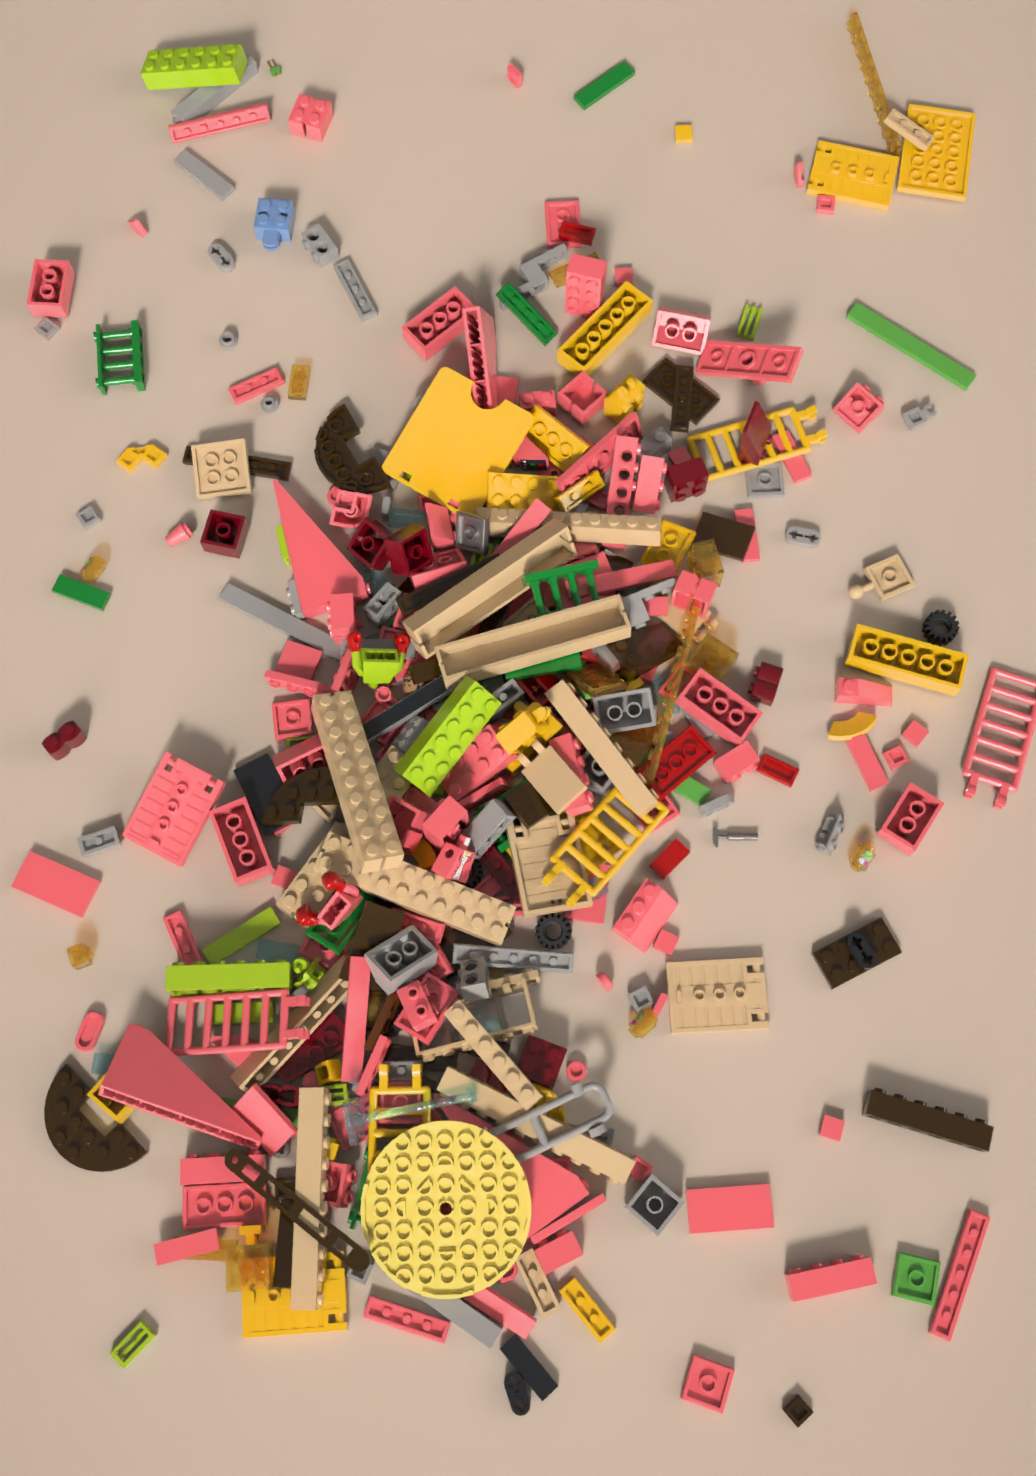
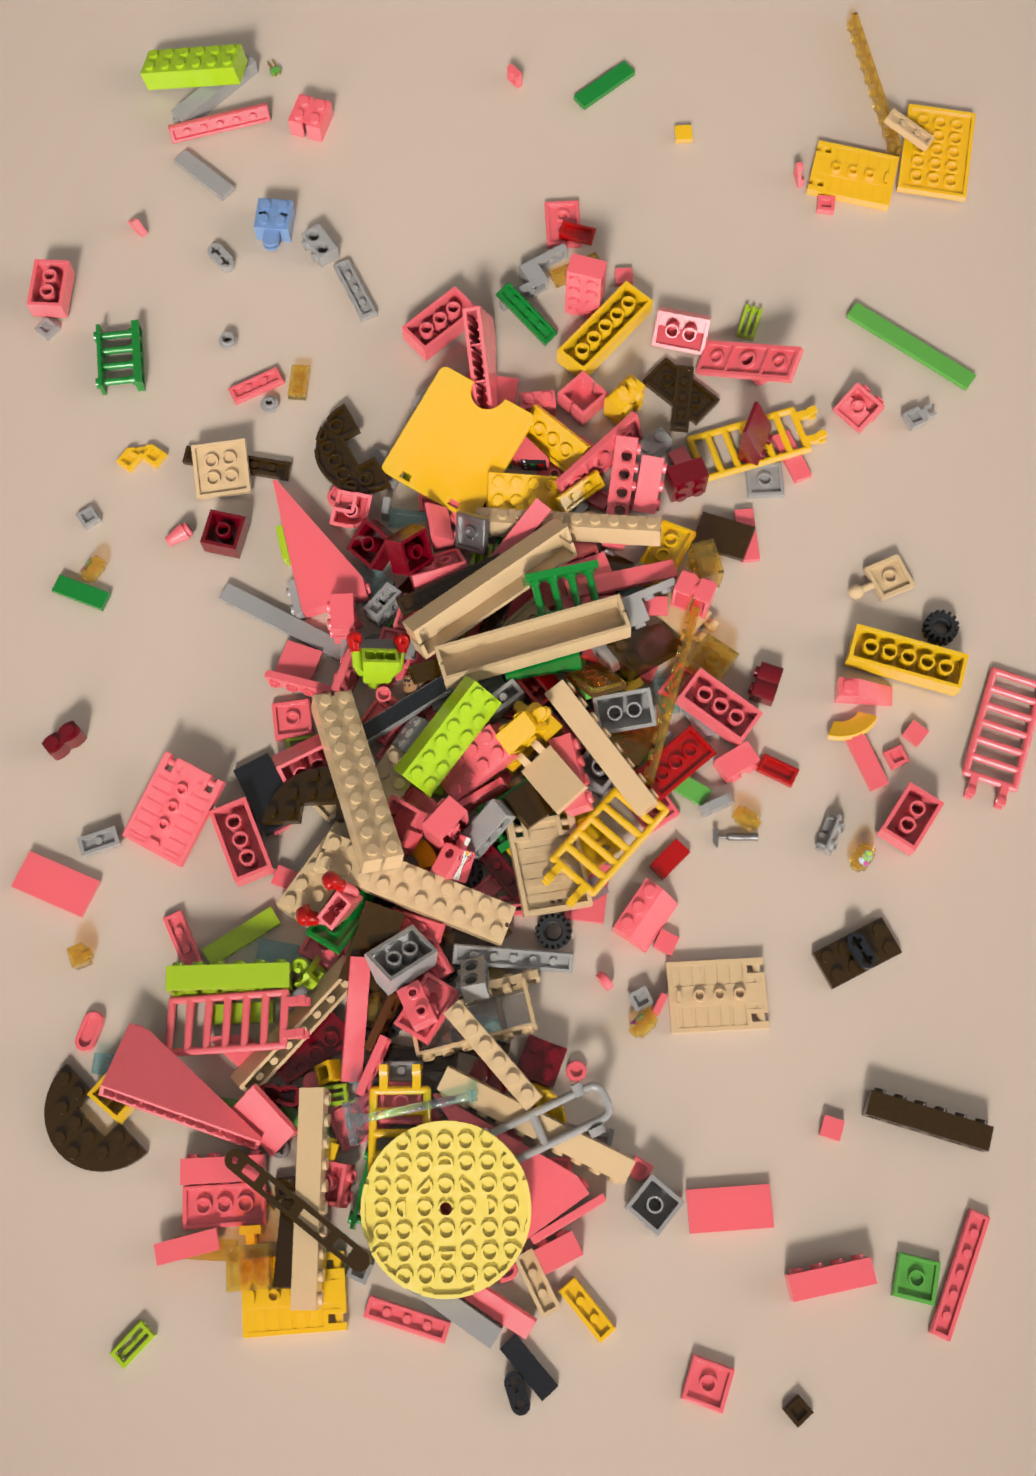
light grey beam [785,526,821,549] -> none
none -> clear yellow brick [732,805,762,832]

